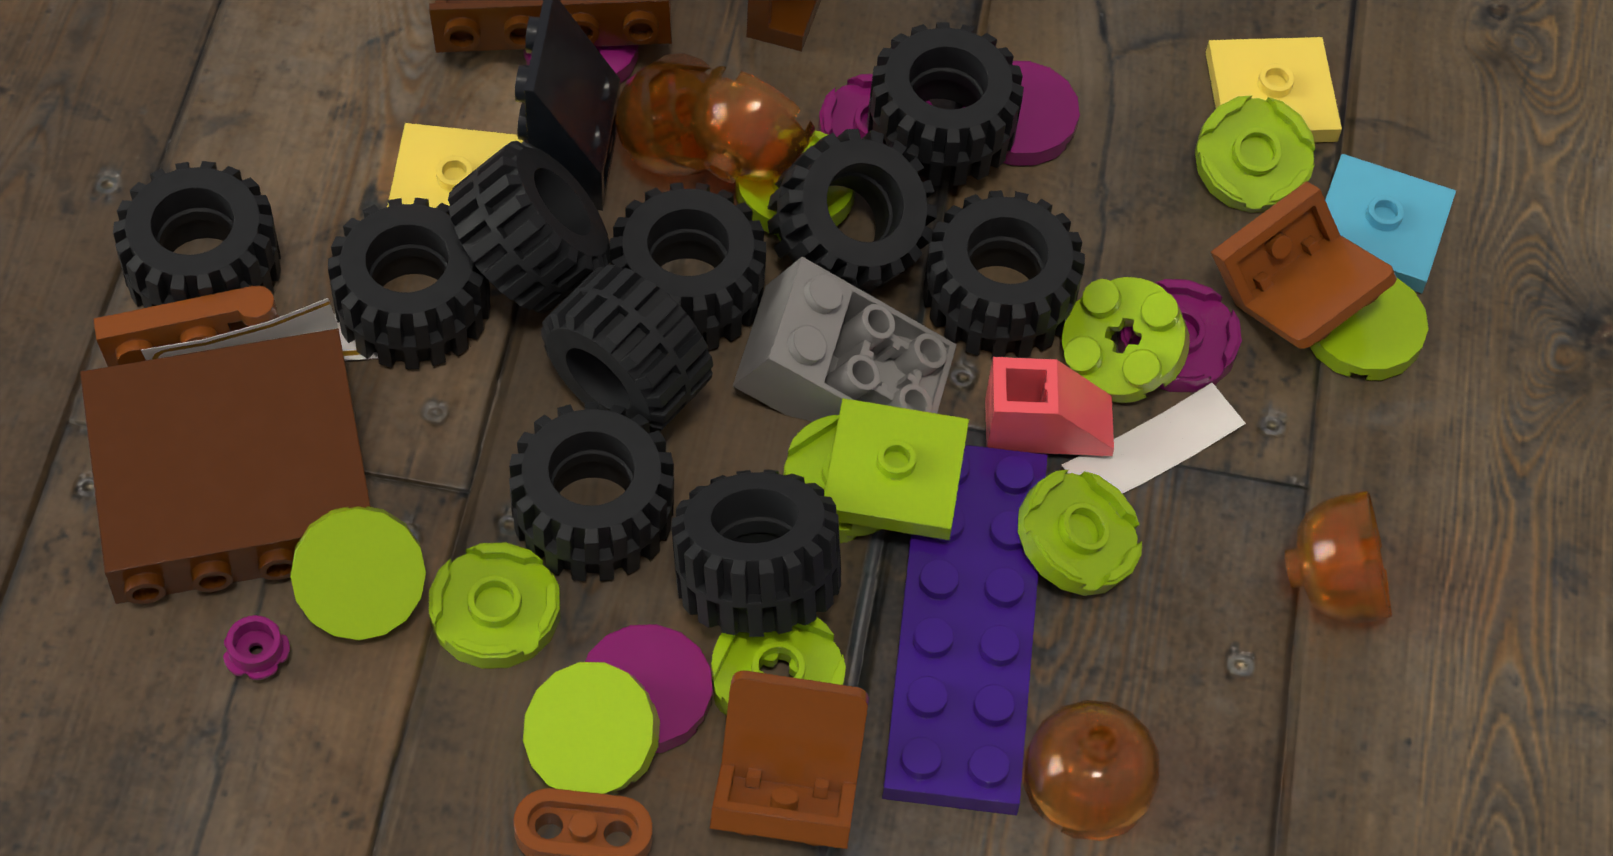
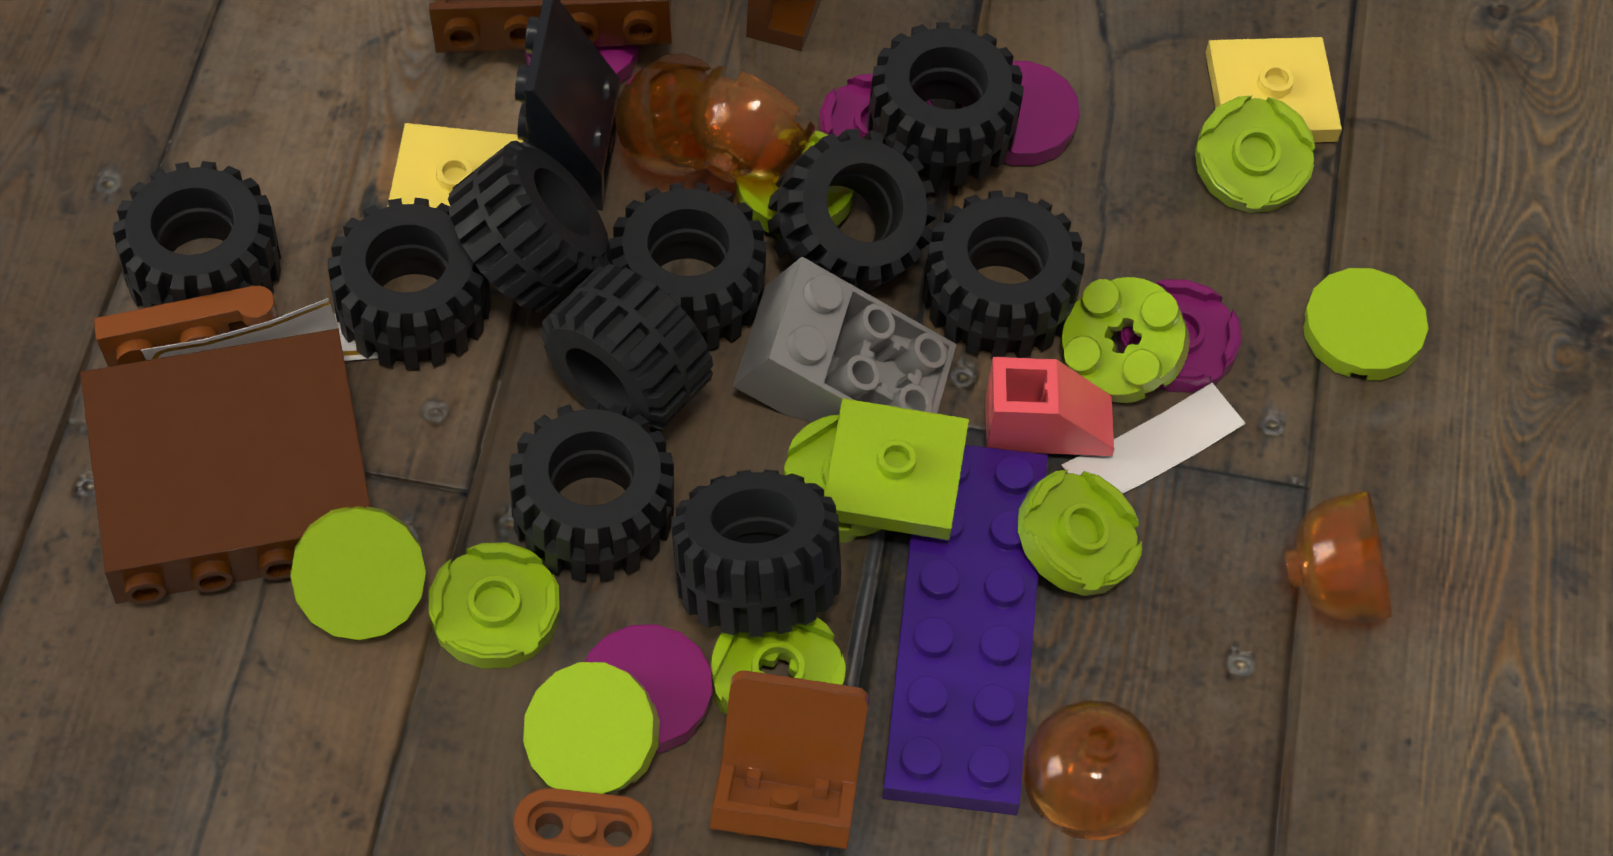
magenta plate [223,615,290,680] -> none
dark orange bracket [1211,181,1397,348] -> none
medium azure plate [1325,154,1456,293] -> none

